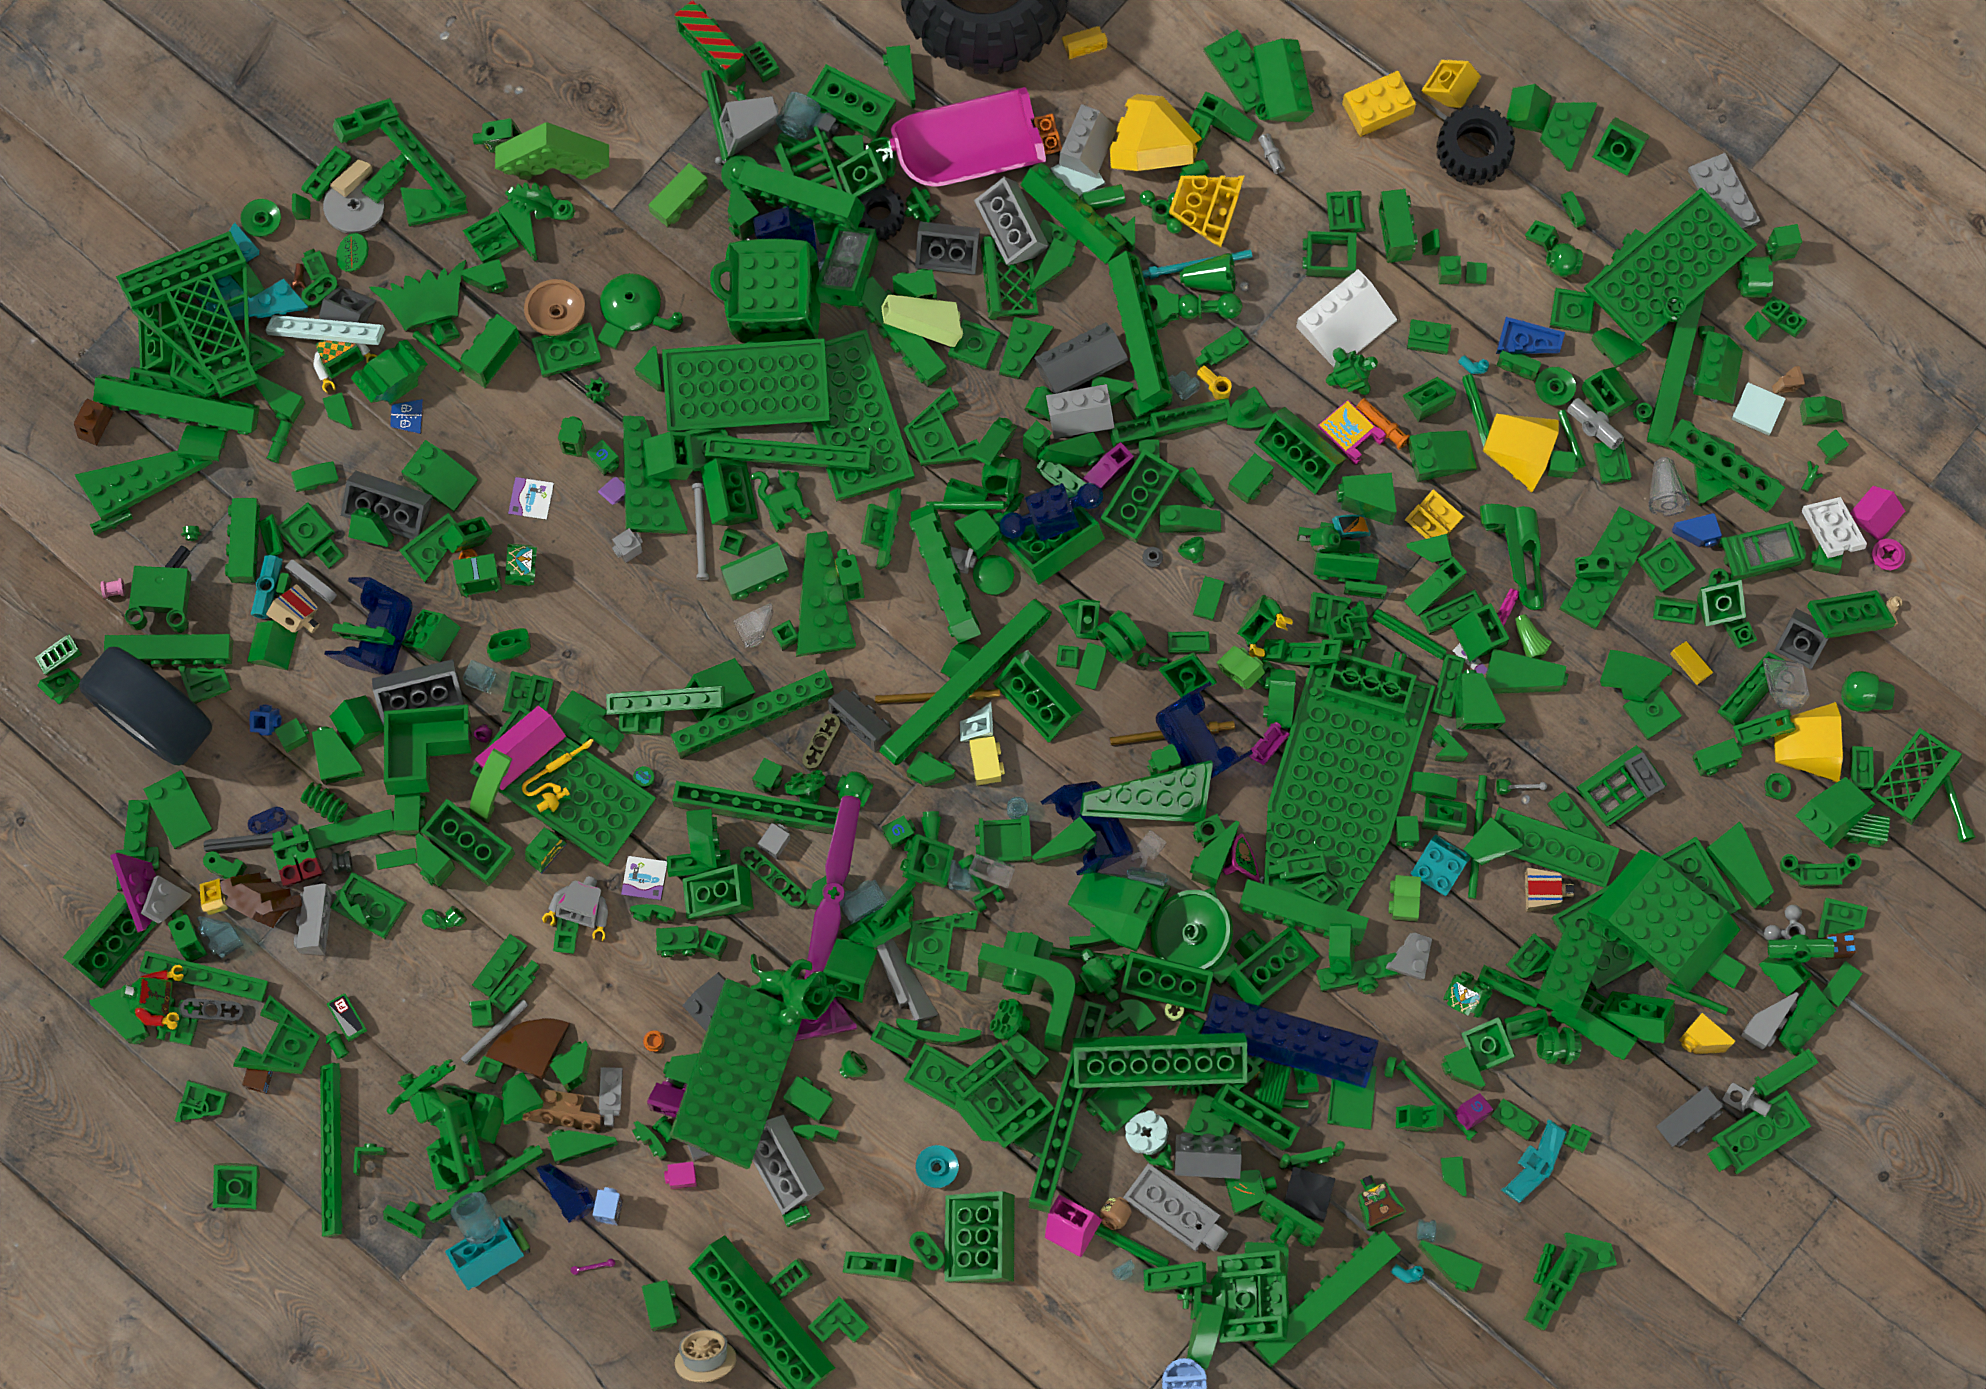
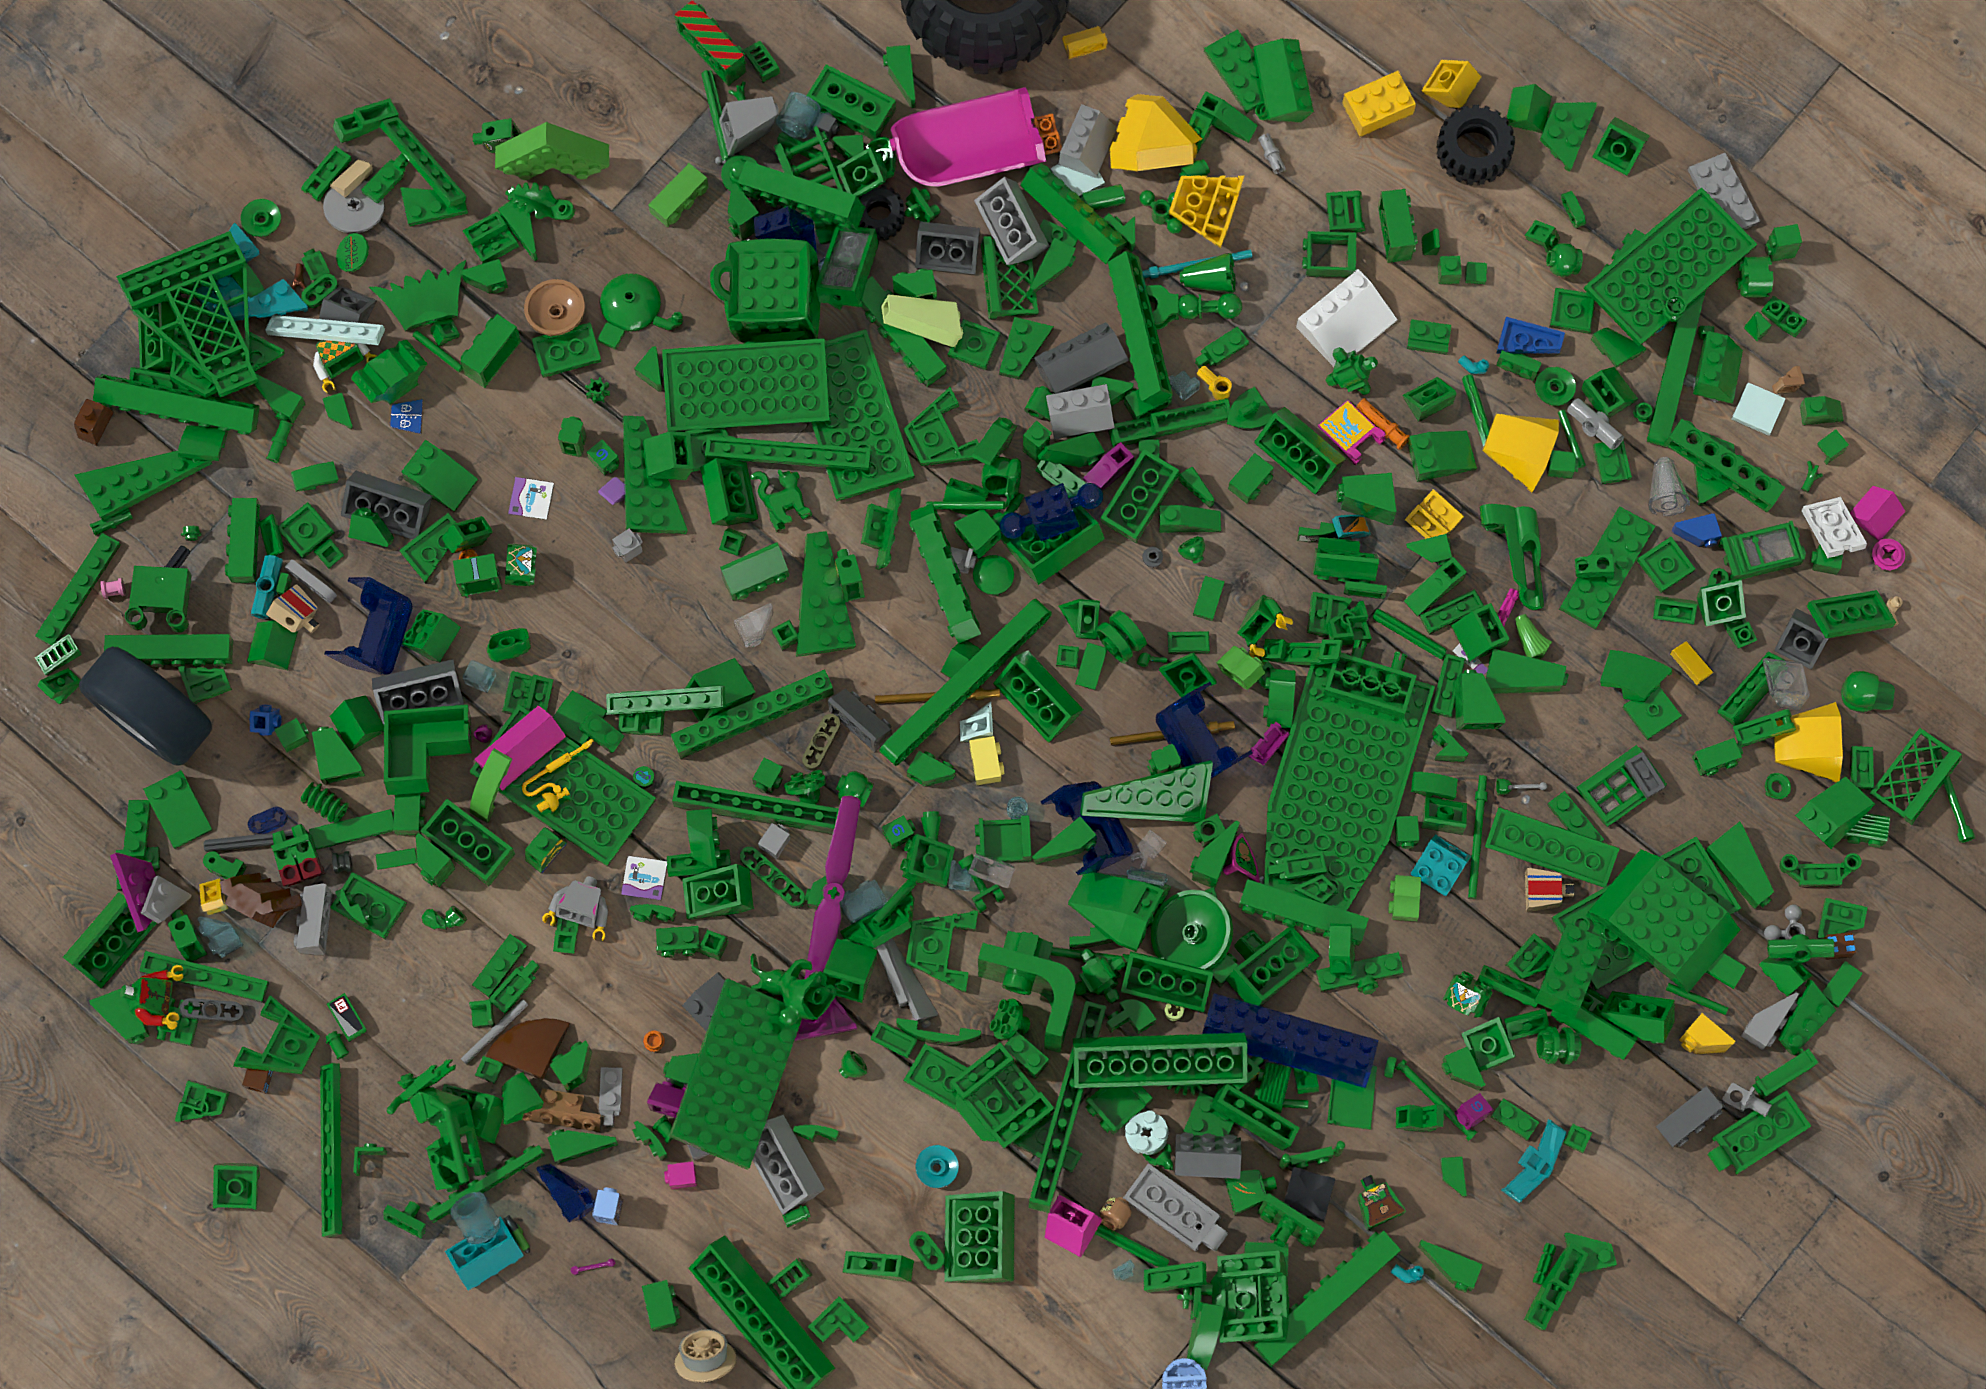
green slope [292,193,311,220] -> none
green plate [331,622,395,645] -> none
light grey bar [692,483,709,581] -> none
green brick [783,1076,834,1124] -> none
green slope [1176,1012,1206,1035] -> none
green head [1310,526,1341,553] -> none
light grey wing [1386,933,1432,980] -> none
clear light blue wheel [1416,1219,1436,1242] -> none
green slope [1463,817,1523,866] -> none
none -> green plate [35,533,121,646]

